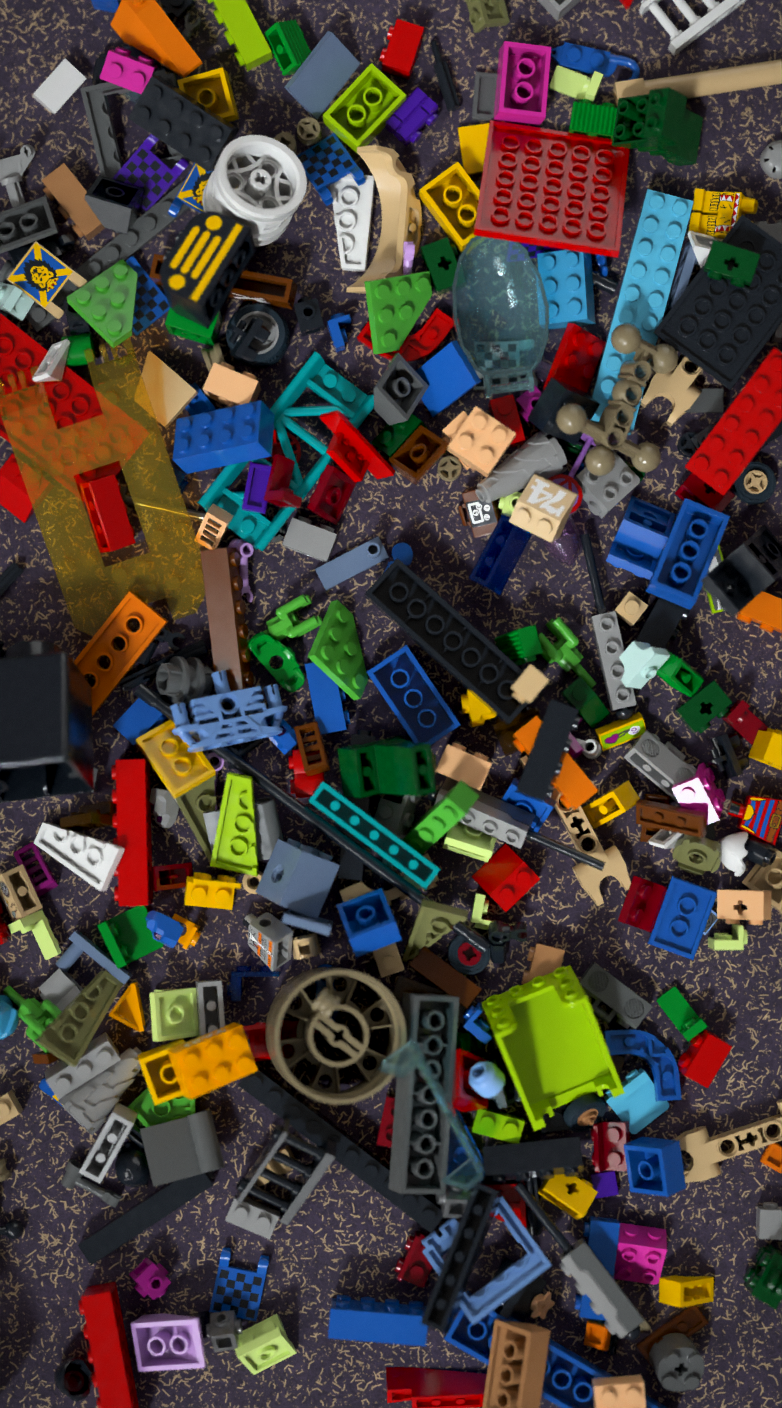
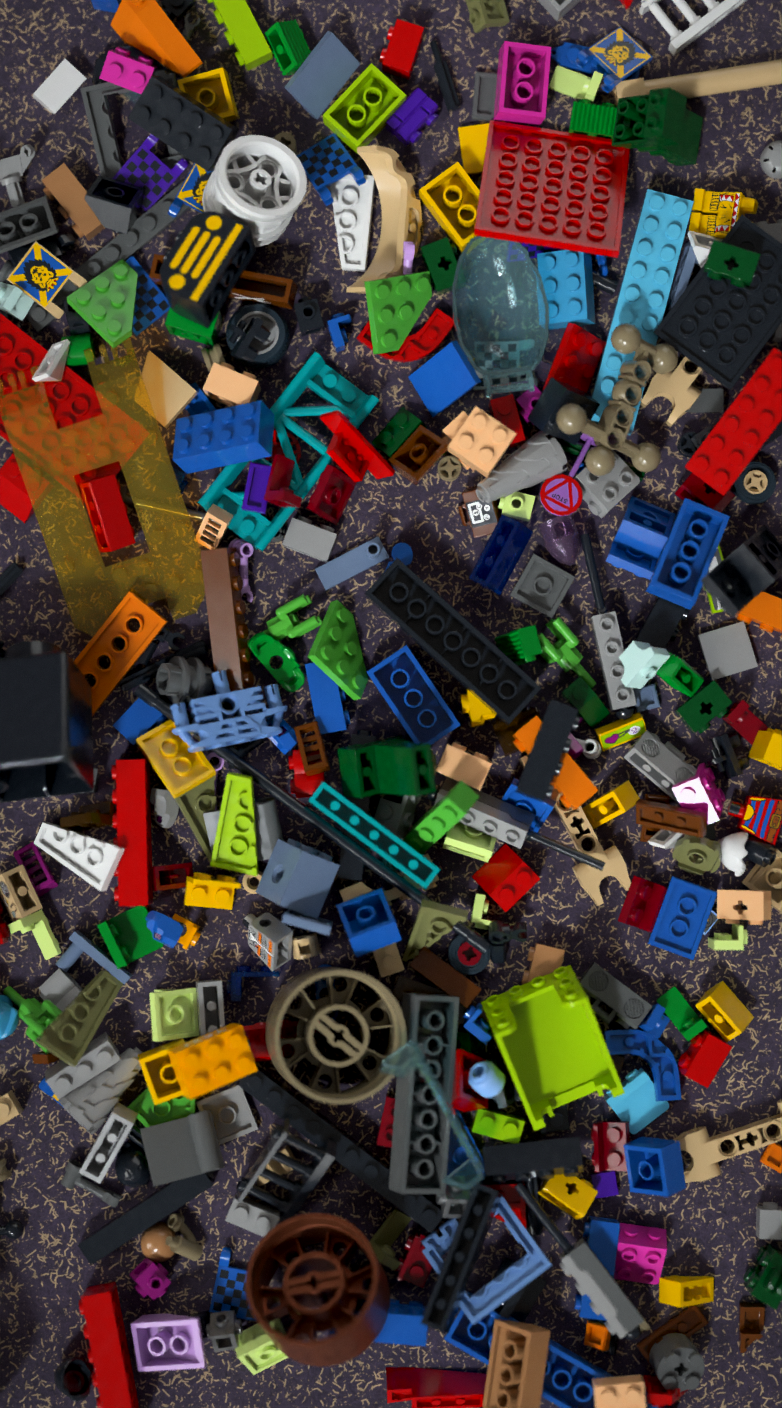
light orange slope [109,982,146,1032] -> none
dark tan wheel [297,117,321,145] -> none
dark tan wheel [311,988,341,1019] -> none
dark grey slope [374,353,429,425] -> none
tan slope [509,473,578,543] -> none
tan brick [510,664,549,704] -> none
light nougat plate [530,1291,555,1319] -> none
black wheel [563,1094,606,1132] -> none
tan brick [614,591,648,626] -> none
none -> medium nougat hair [141,1222,175,1262]
none -> dark tan plant [165,1213,203,1261]
none -> light grey tile [196,1085,259,1145]
none -> copper wheel [245,1213,390,1366]
none -> olive bracket [369,1209,411,1271]
none -> dark grey plate [510,554,575,619]
none -> flag [575,27,653,93]
none -> sand blue tile [633,684,660,713]
none -> blue bracket [638,1004,670,1039]
none -> red wing [643,1375,689,1407]
none -> yellow brick [695,981,754,1042]
none -> light grey tile [697,621,758,681]
none -> reddish brown slope [739,1303,765,1353]

